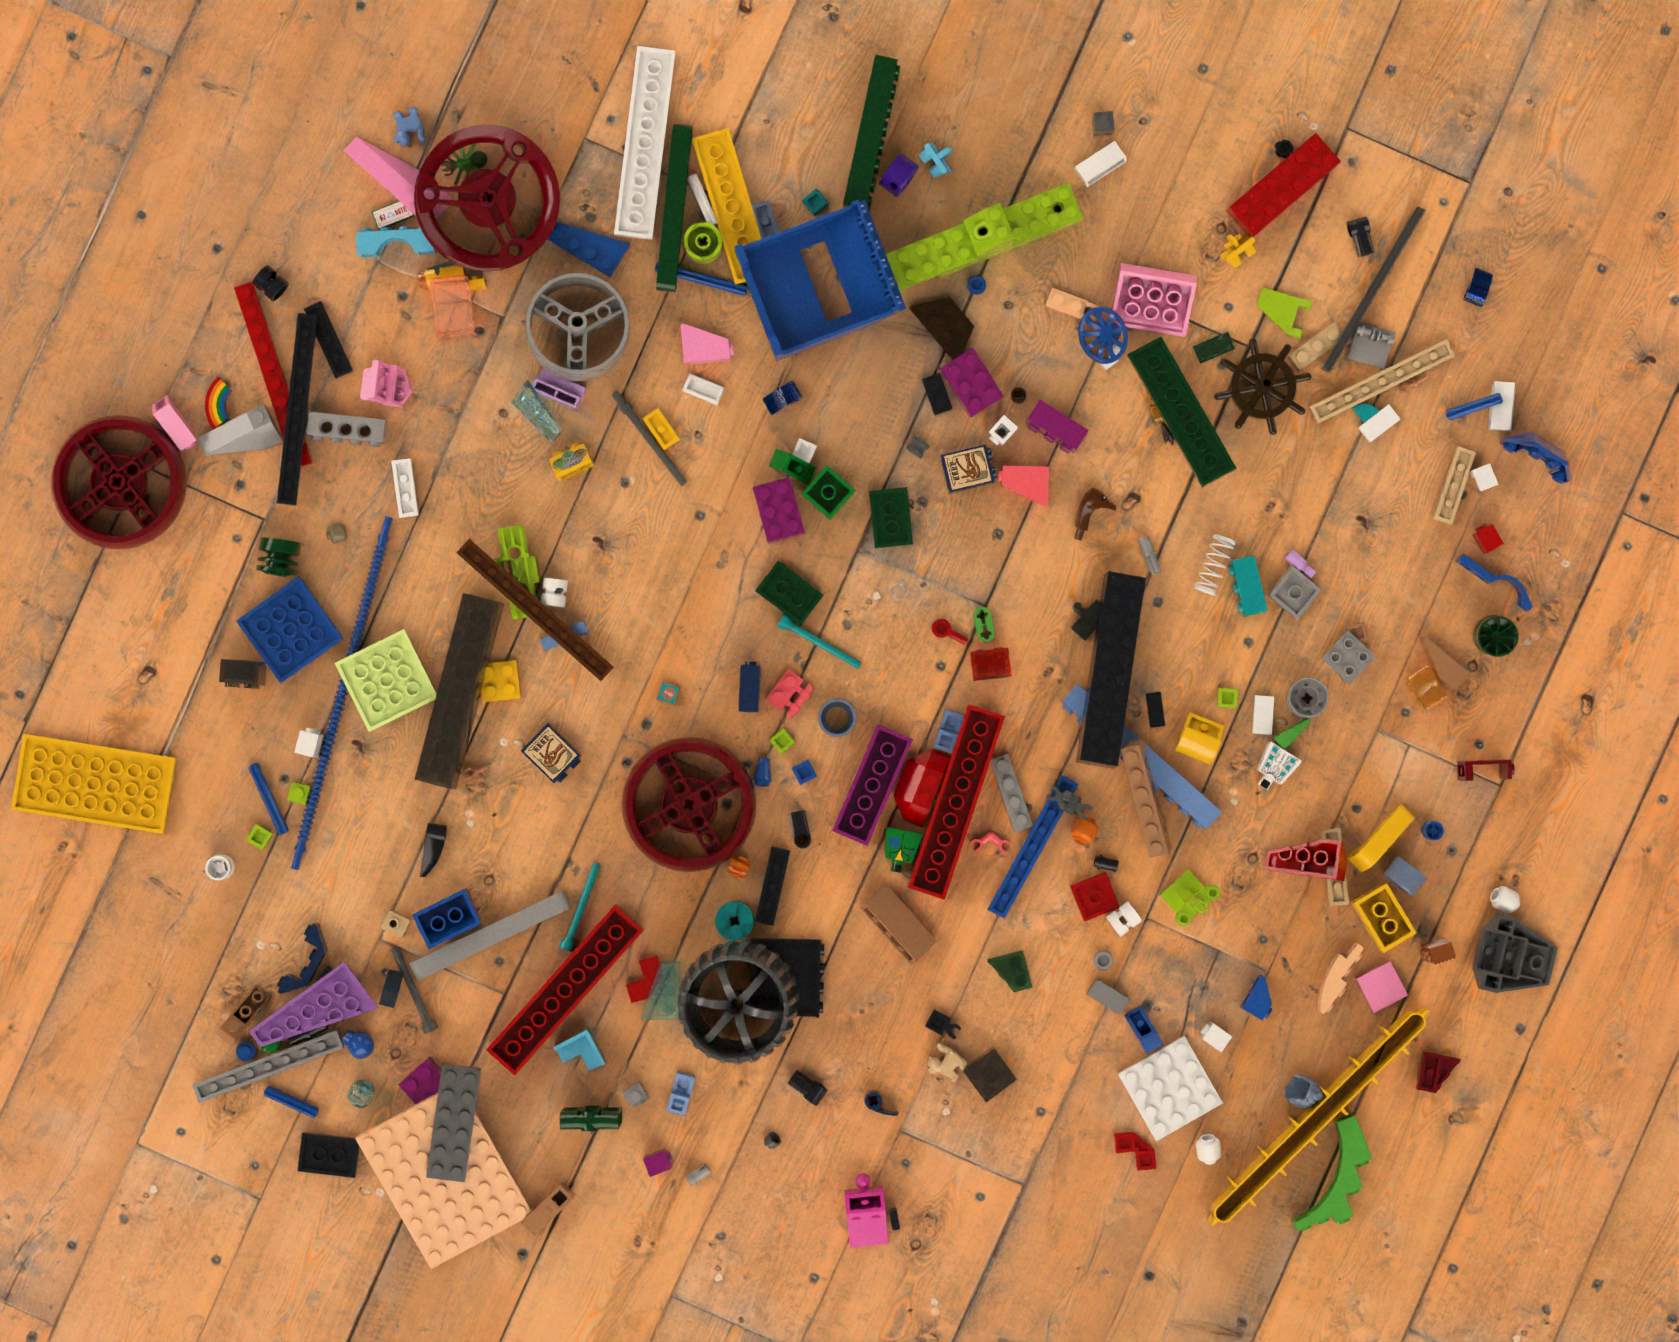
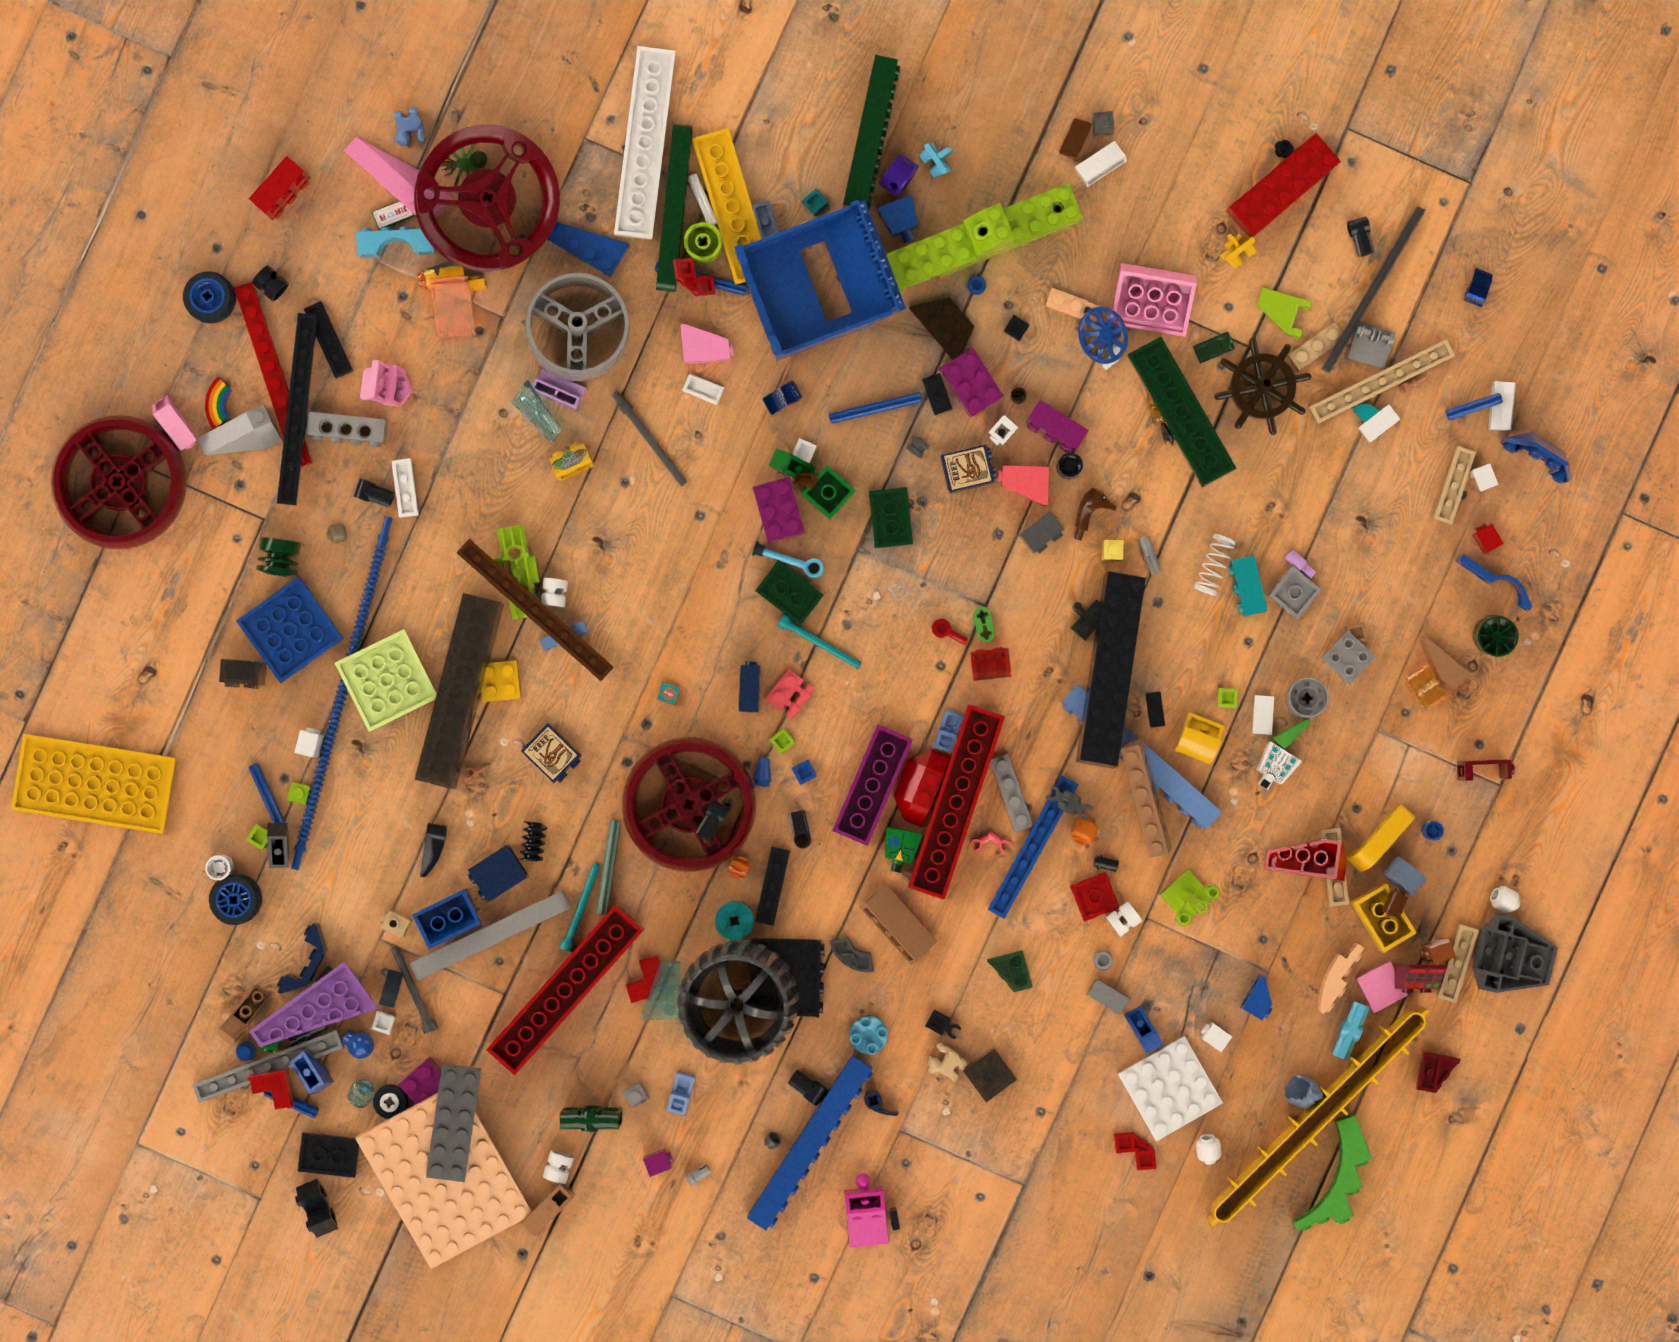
medium azure panel [553,1028,607,1071] -> none
yellow plate [642,408,680,451] -> none
sand blue piece [818,699,856,737] -> none
none -> wheel [183,271,236,324]
none -> wheel [209,874,262,925]
none -> red panel [246,1067,295,1110]
none -> red piece [248,156,310,221]
none -> black brick [267,823,289,868]
none -> blue slope [290,1051,334,1094]
none -> black brick [295,1179,338,1238]
none -> black piece [353,478,395,508]
none -> white tile [371,1010,396,1035]
none -> black wheel [373,1084,408,1119]
none -> dark blue brick [468,844,529,902]
none -> black piece [519,821,548,862]
none -> white wheel [542,1150,574,1184]
none -> sand green axle [596,820,621,915]
none -> red tile [673,258,716,297]
none -> black piece [696,800,730,841]
none -> blue brick [747,1054,873,1230]
none -> medium azure piece [752,541,824,579]
none -> reddish brown piece [793,473,819,488]
none -> blue axle [829,392,922,424]
none -> dark grey tile [830,937,874,972]
none -> medium azure dish [849,1016,888,1055]
none -> blue torso [877,195,918,244]
none -> black plate [1003,315,1030,342]
none -> dark grey brick [1019,511,1064,554]
none -> black wheel [1056,453,1083,480]
none -> reddish brown slope [1059,118,1093,161]
none -> light yellow brick [1102,540,1124,561]
none -> medium azure piece [1332,1001,1370,1061]
none -> reddish brown brick [1382,888,1408,919]
none -> dark red slope [1395,965,1446,993]
none -> tan plate [1436,924,1479,1003]

